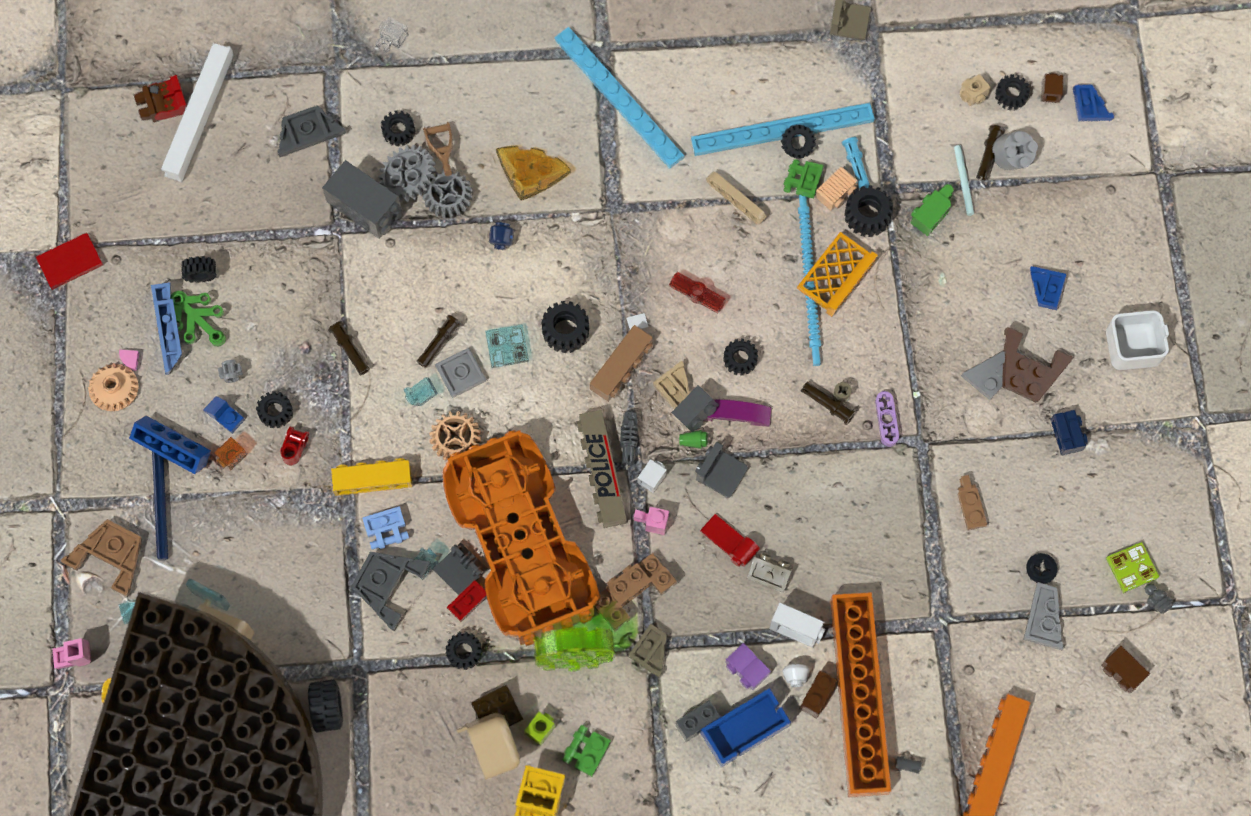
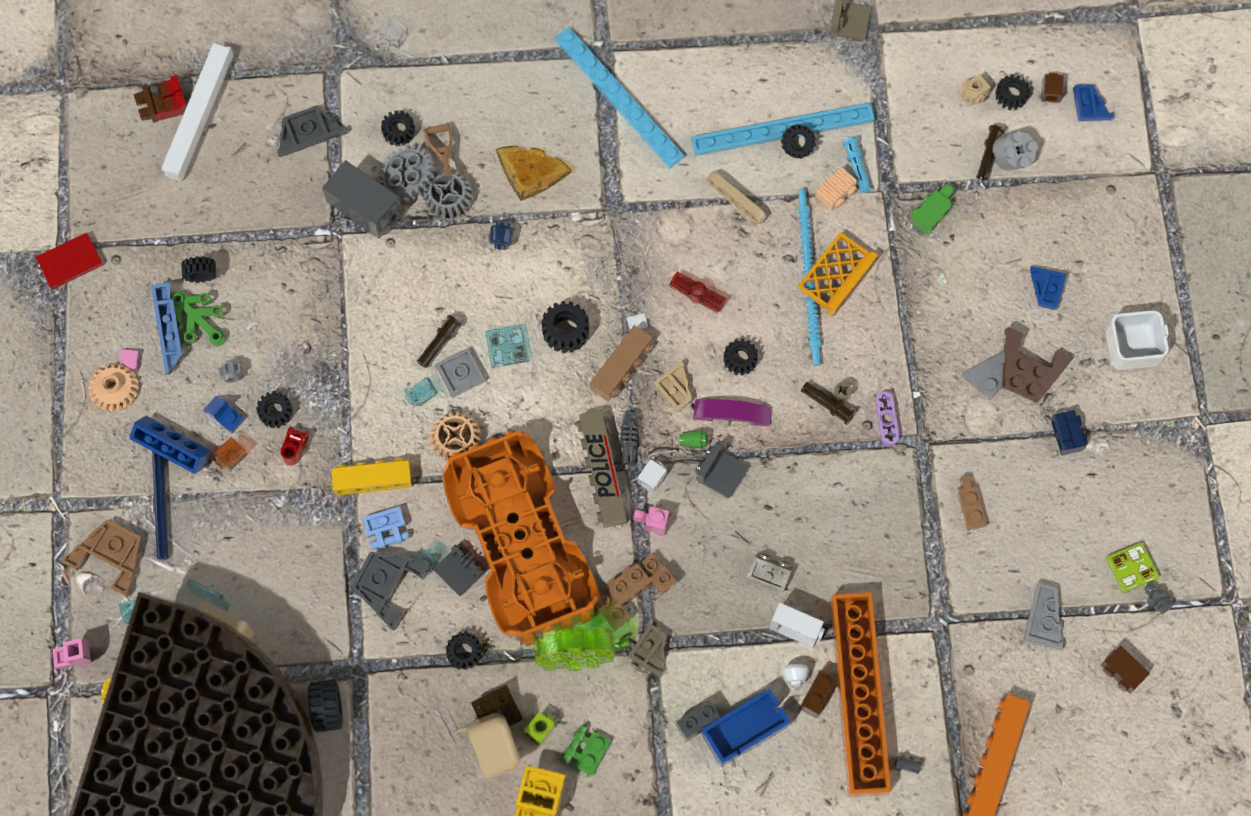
dark brown pin [328,321,370,376] -> none
red plate [447,580,487,622] -> none
dark grey brick [671,385,719,432] -> none
red door [700,514,760,567] -> none
medium lavender brick [726,643,771,690] -> none
bright green plate [783,159,824,199] -> none
black tyre [844,185,893,237] -> none
light aqua bar [954,145,974,216] -> none
black gear [1026,553,1058,584] -> none

